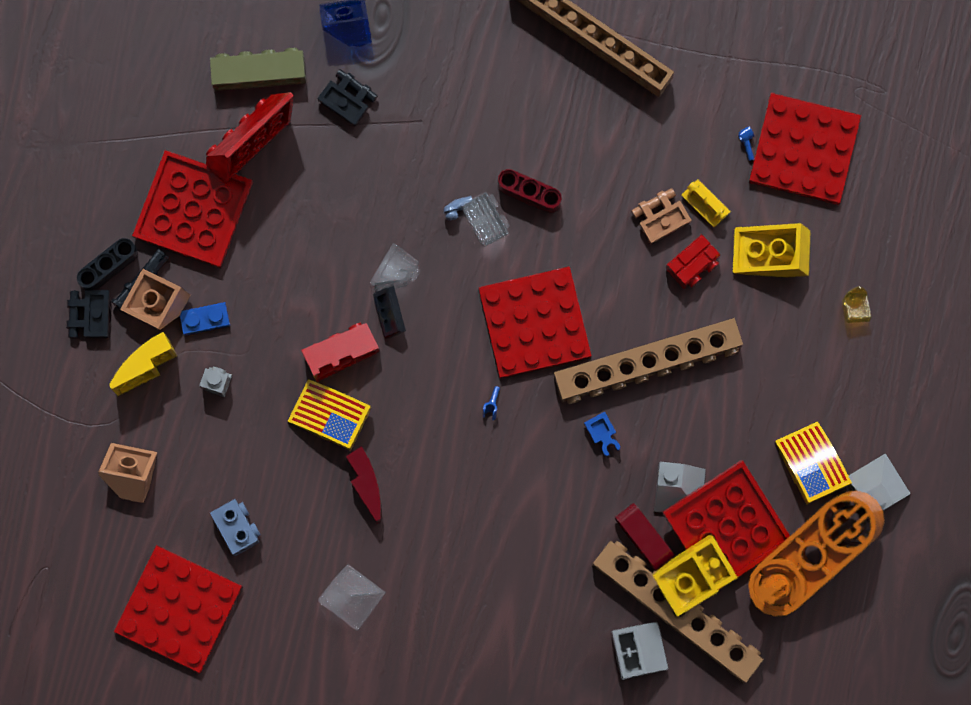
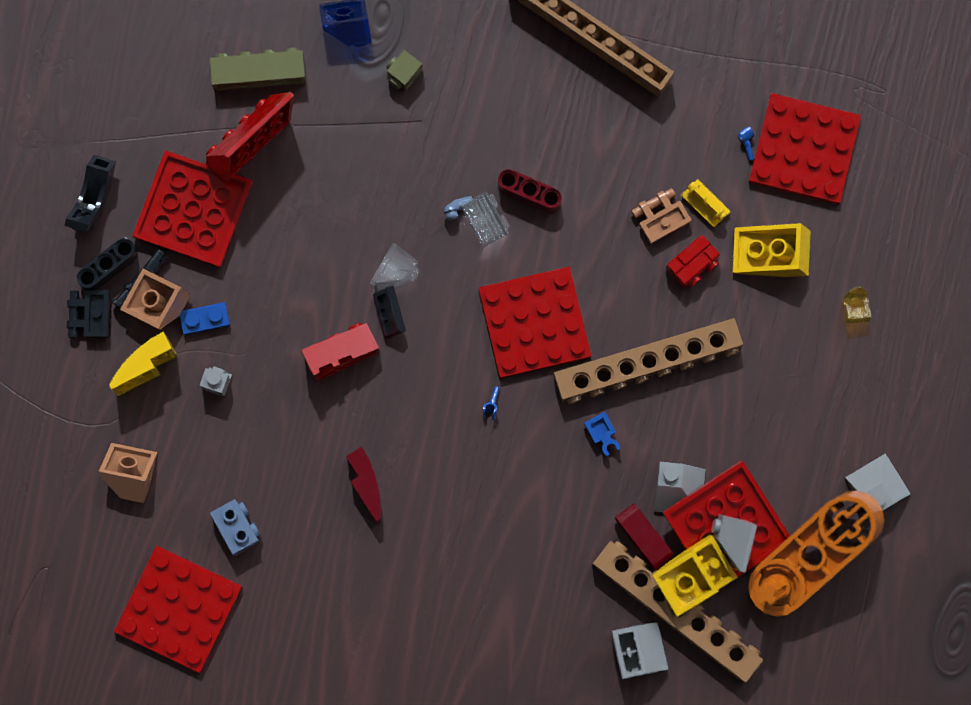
slope [287,379,371,451] -> none
black plate [317,69,378,127] -> none
clear slope [317,564,386,631] -> none
slope [775,422,852,505] -> none
none -> black arch [64,155,116,233]
none -> olive brick [387,50,423,91]
none -> light grey slope [712,514,757,572]

